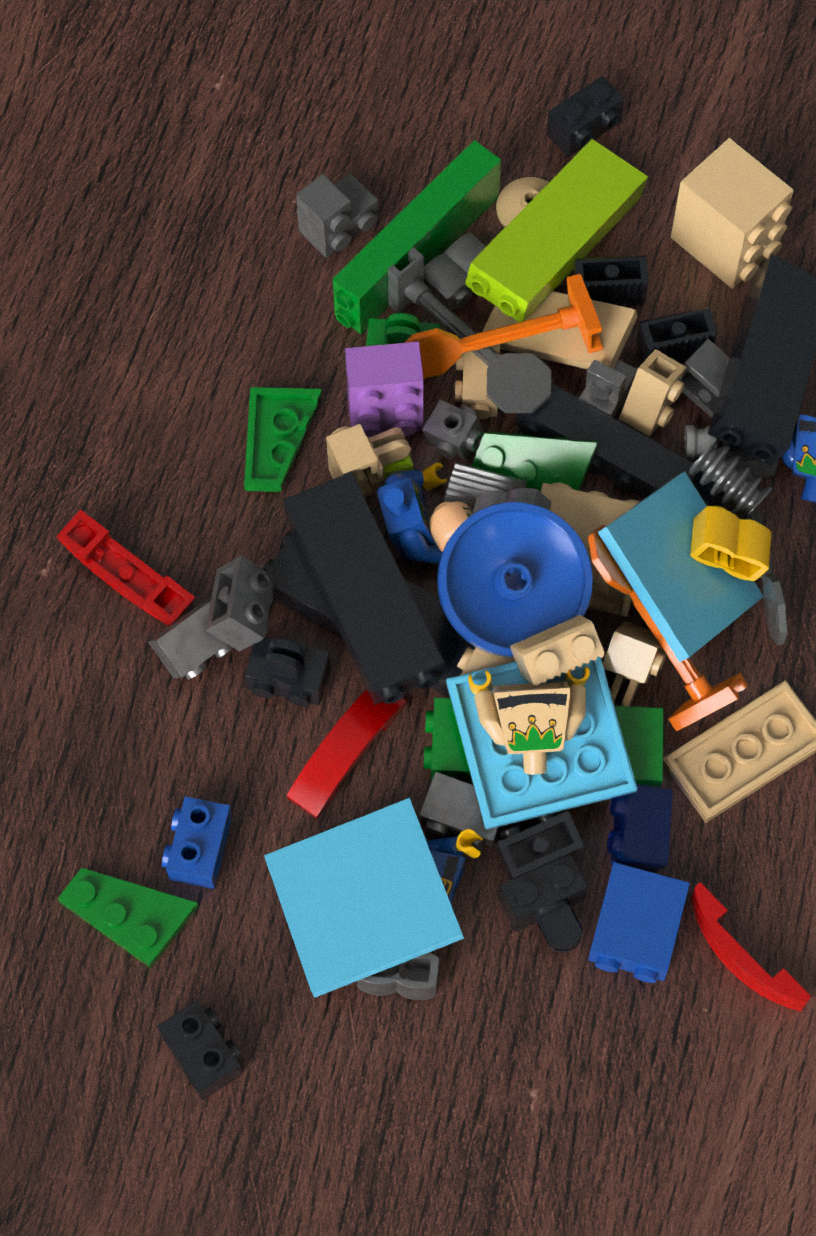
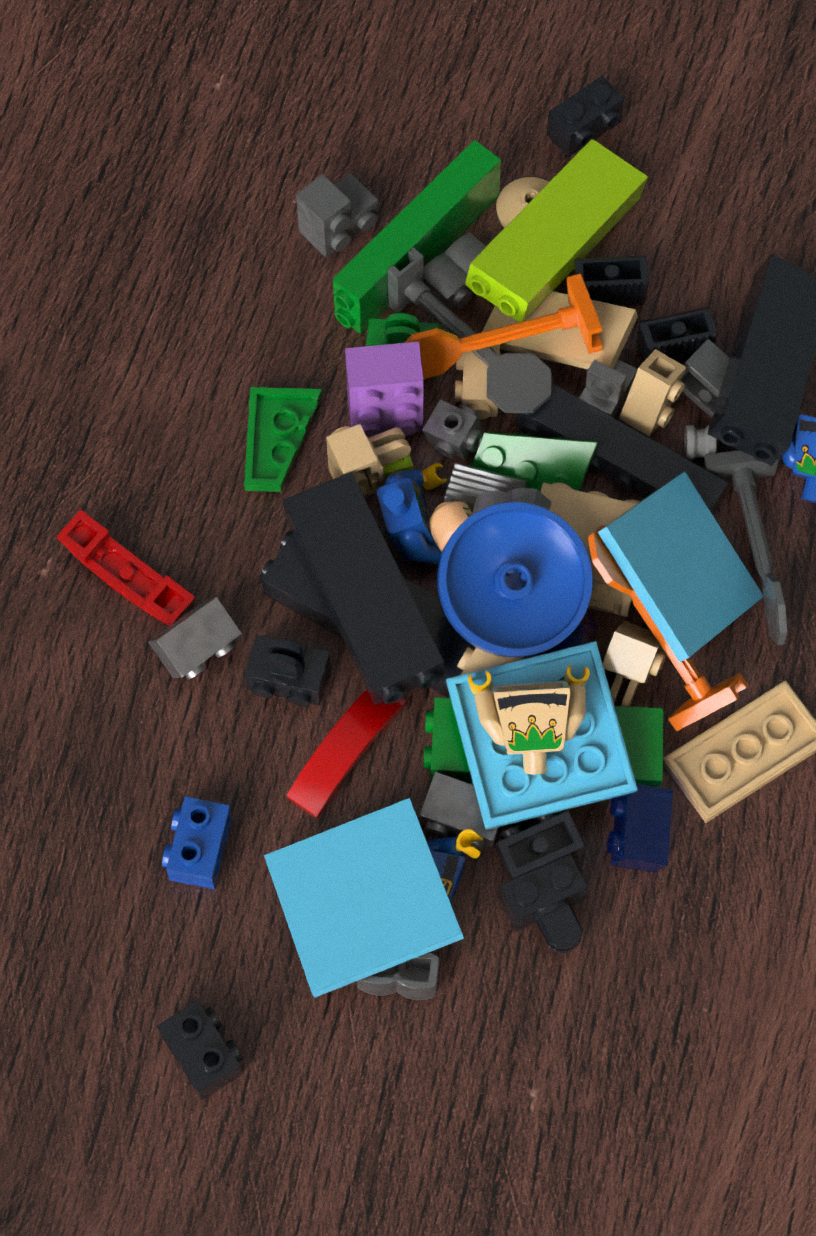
green wing [58,868,199,968] -> none
flat silver brick [205,556,275,652] -> none
tan brick [510,615,605,687] -> none
blue brick [588,862,690,983] -> none
tan container [671,138,794,289] -> none
dark grey piece [689,439,773,518] -> none
yellow brick [690,506,772,581] -> none
red slope [691,882,812,1012] -> none

